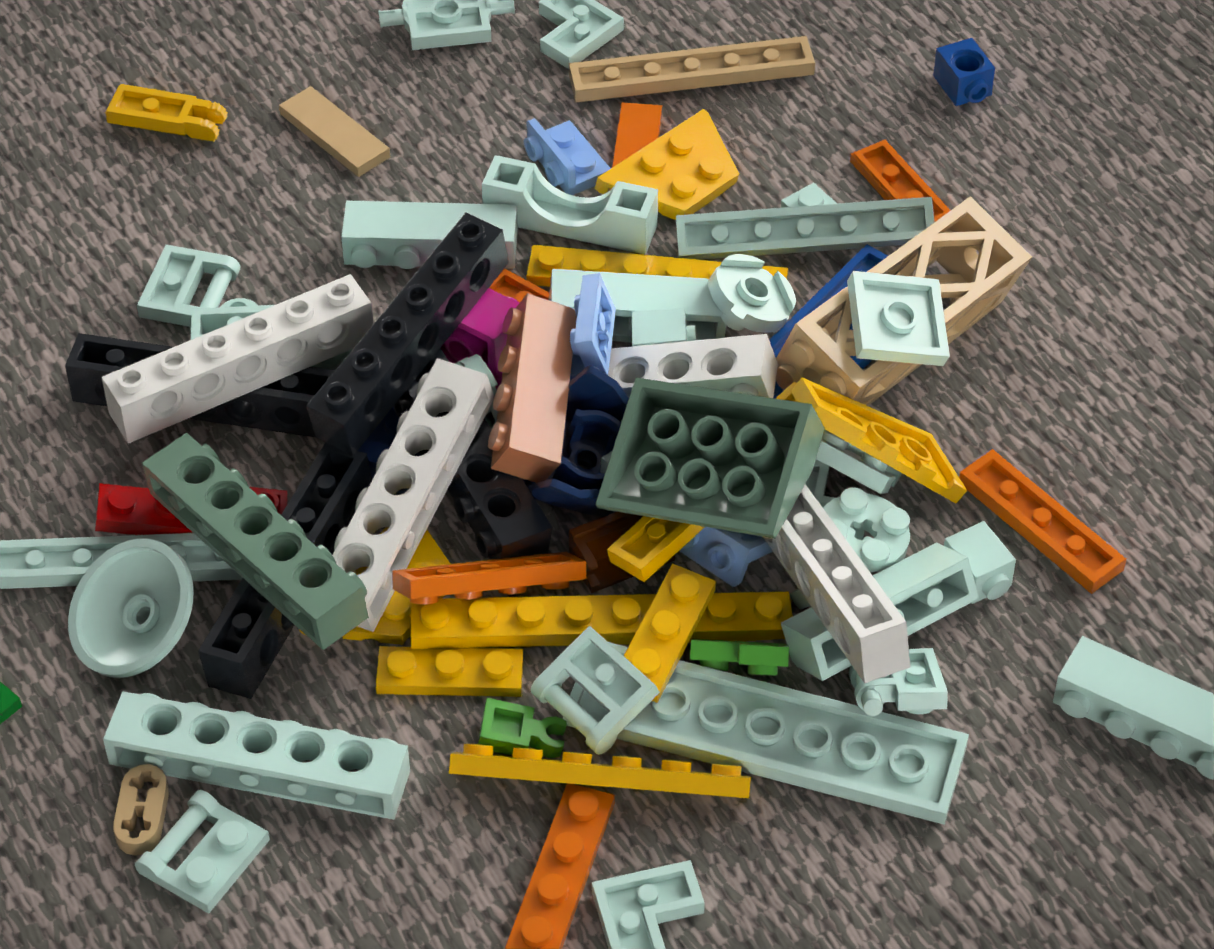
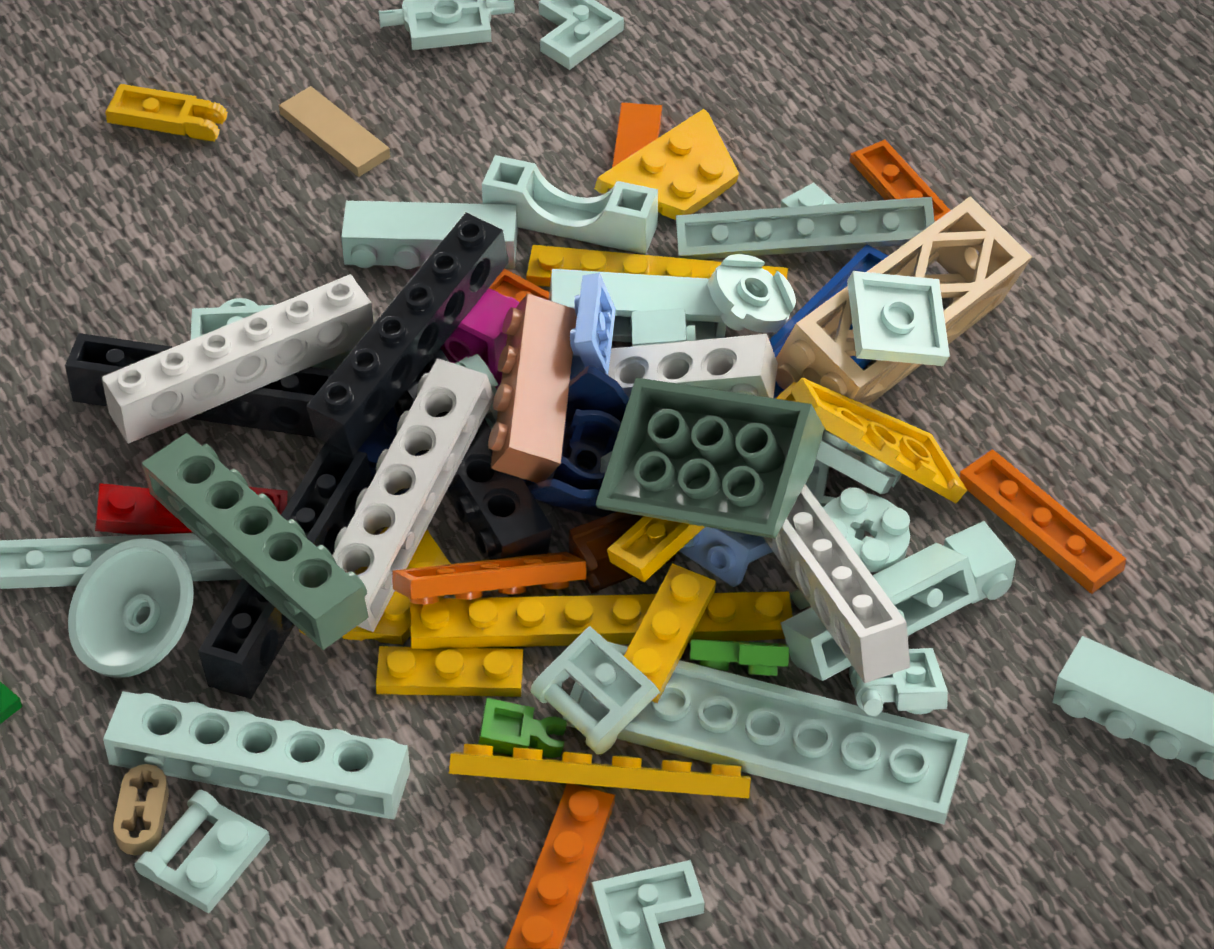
light aqua plate [137,245,241,328] -> none
light blue bracket [524,118,611,195] -> none
tan plate [569,36,815,103] -> none
blue brick [933,38,995,106] -> none

